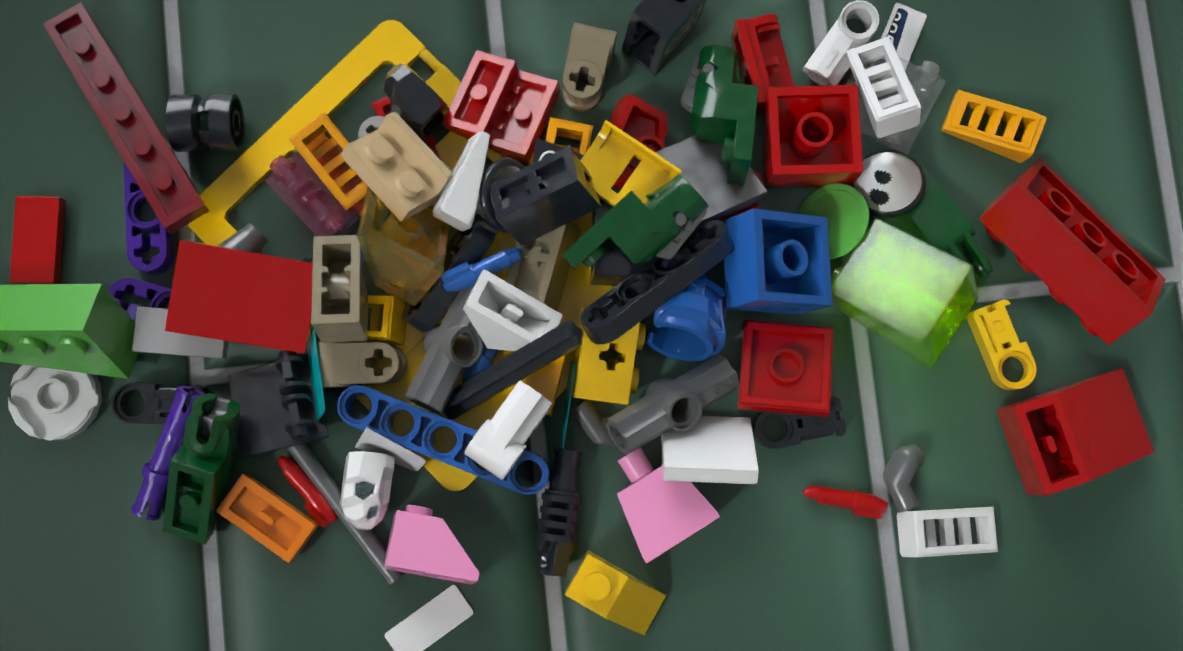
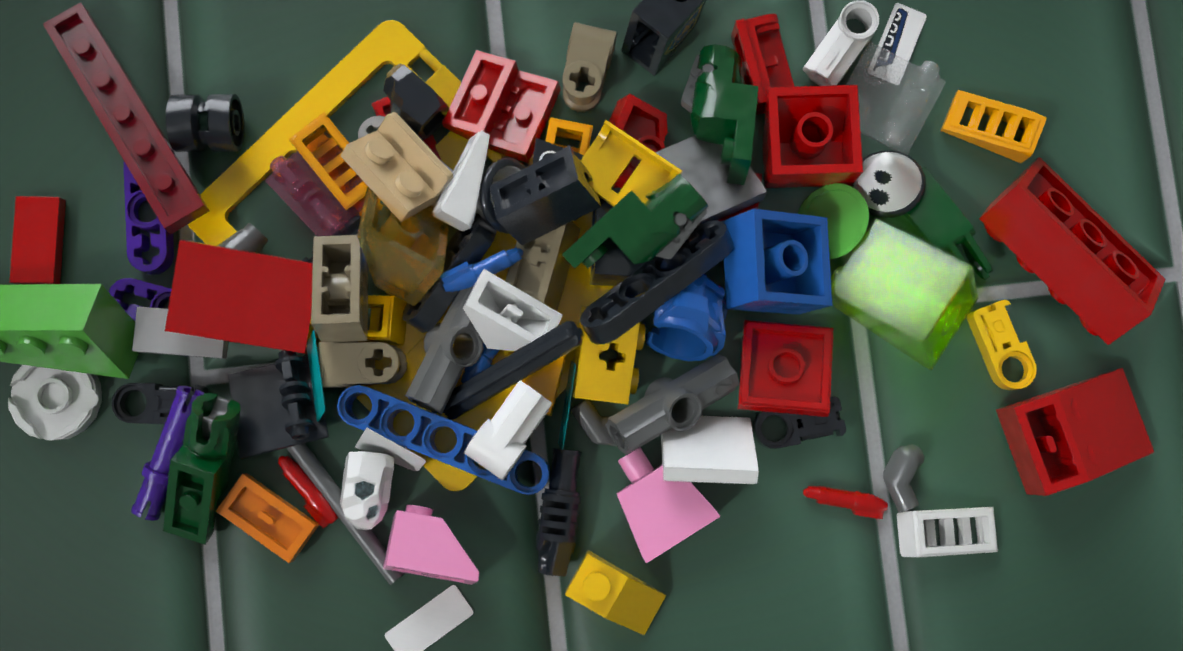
white slope [846,36,921,138] -> none

